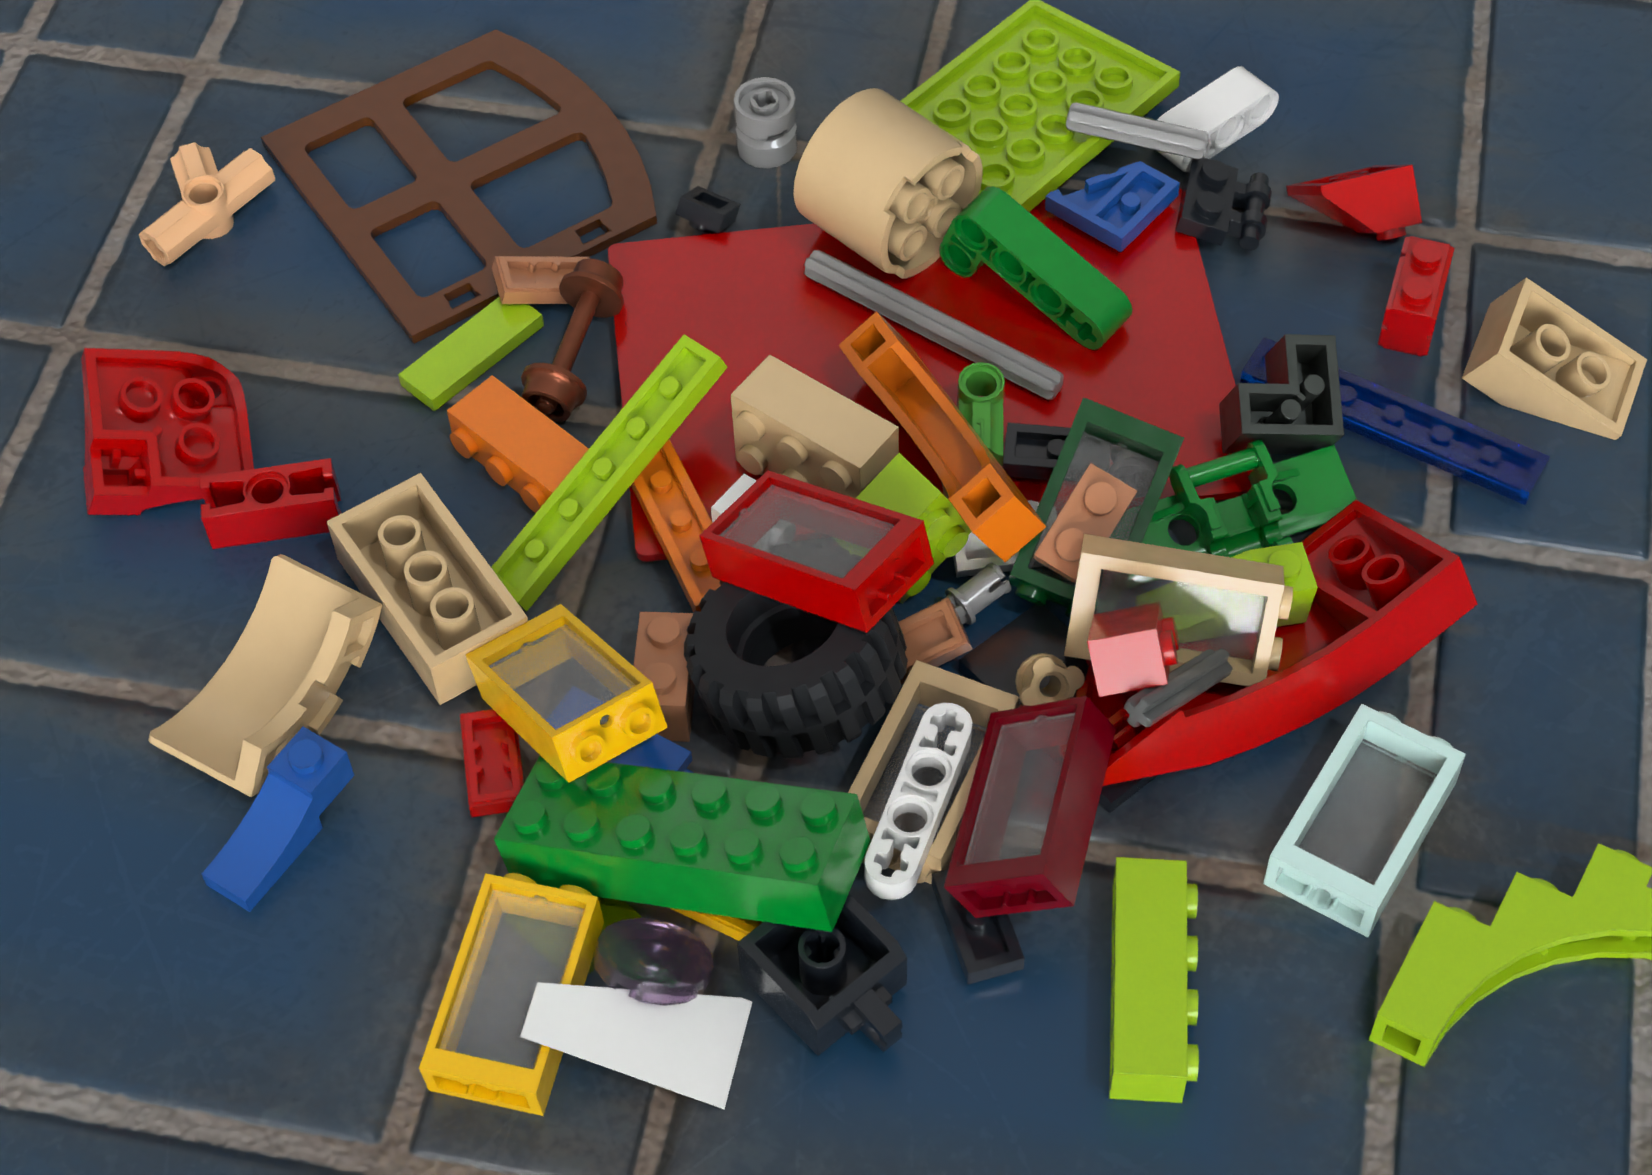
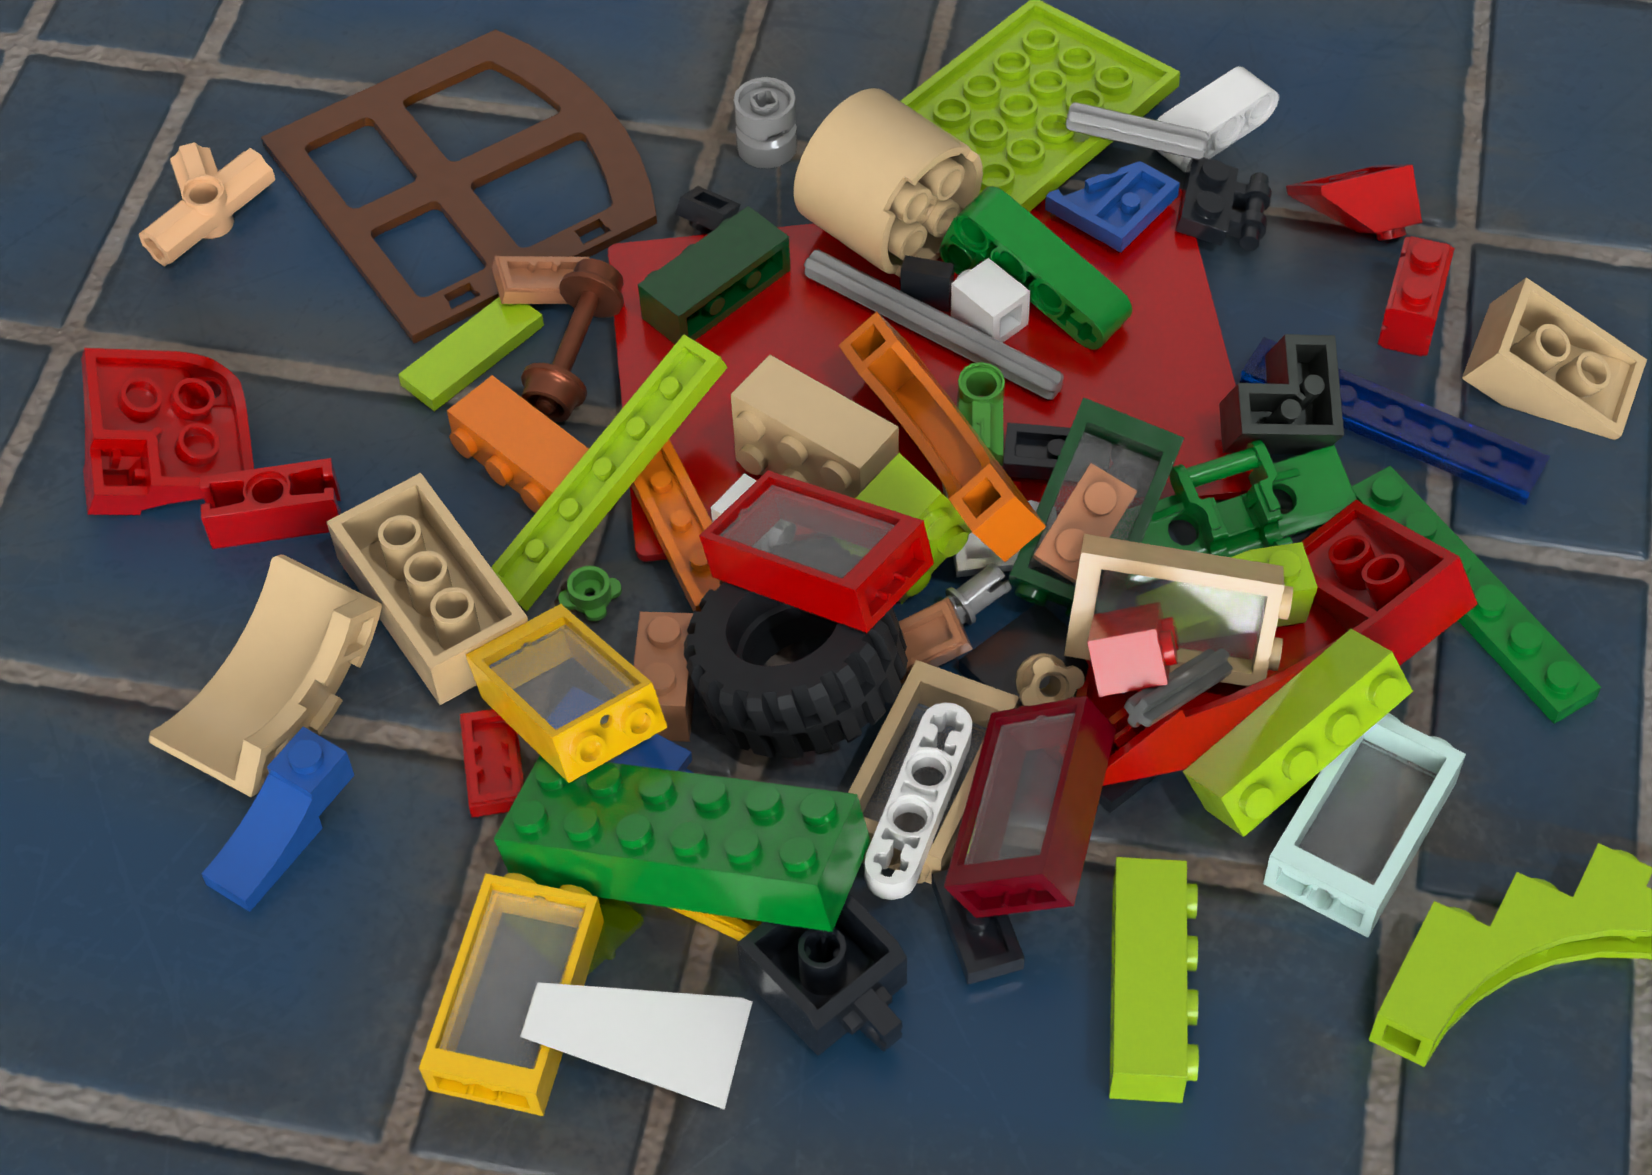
tile [594,918,714,1006] -> none
none -> bright green plate [558,566,622,621]
none -> dark green brick [638,206,791,344]
none -> black tile [901,255,954,312]
none -> white brick [951,258,1030,343]
none -> lime brick [1183,629,1413,837]
none -> green plate [1352,466,1601,724]

